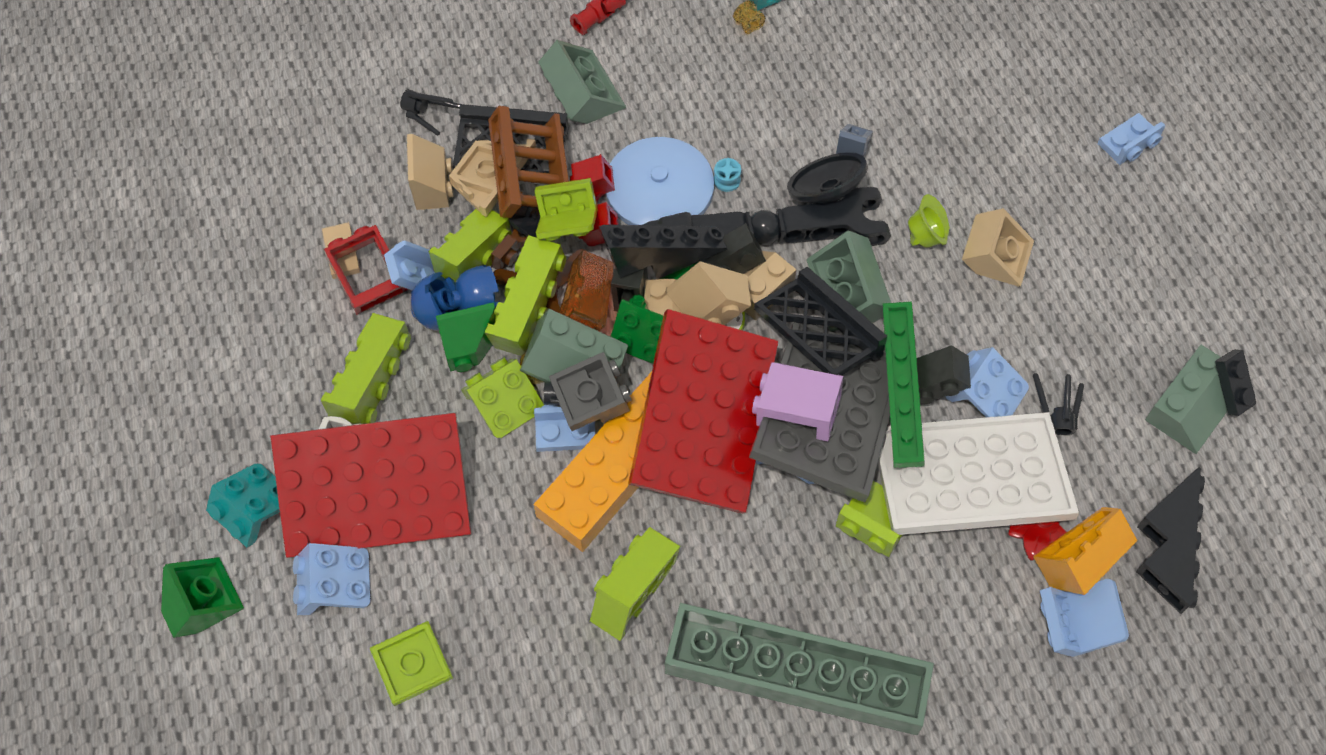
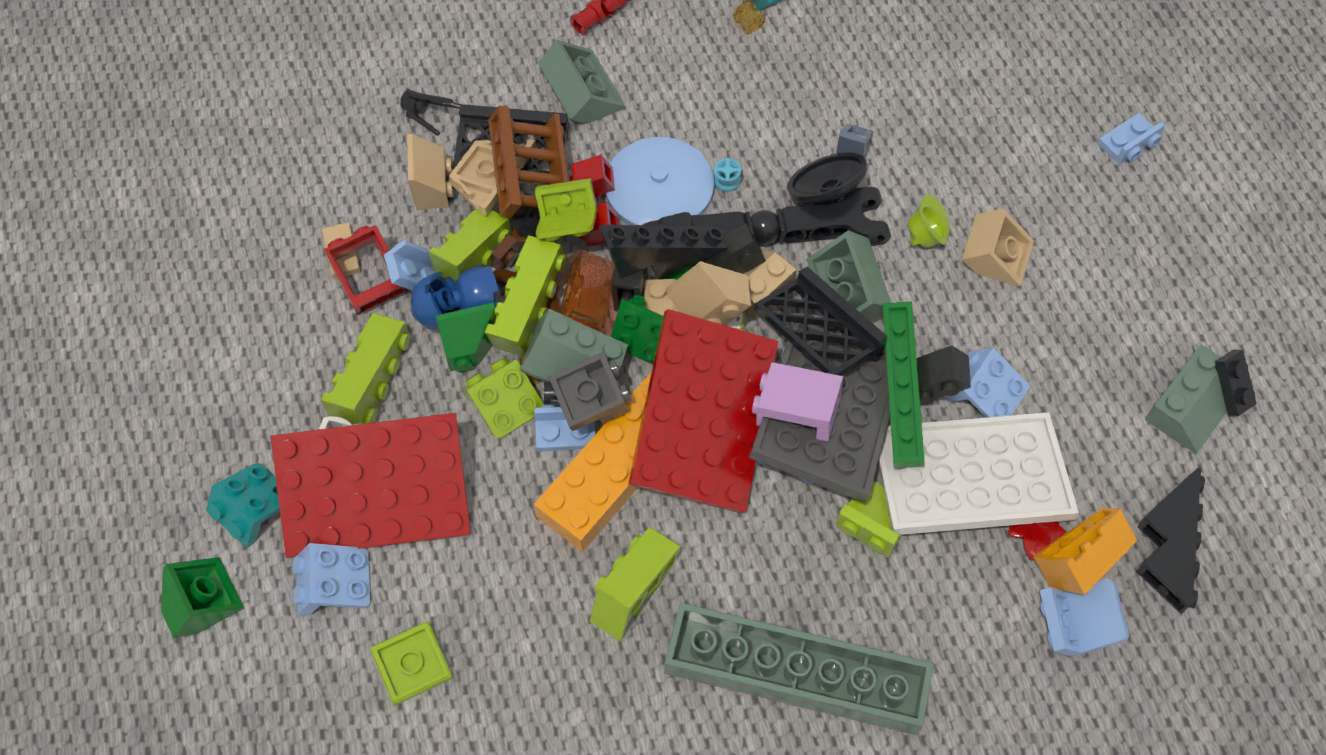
black plant [1033,373,1084,436] -> none

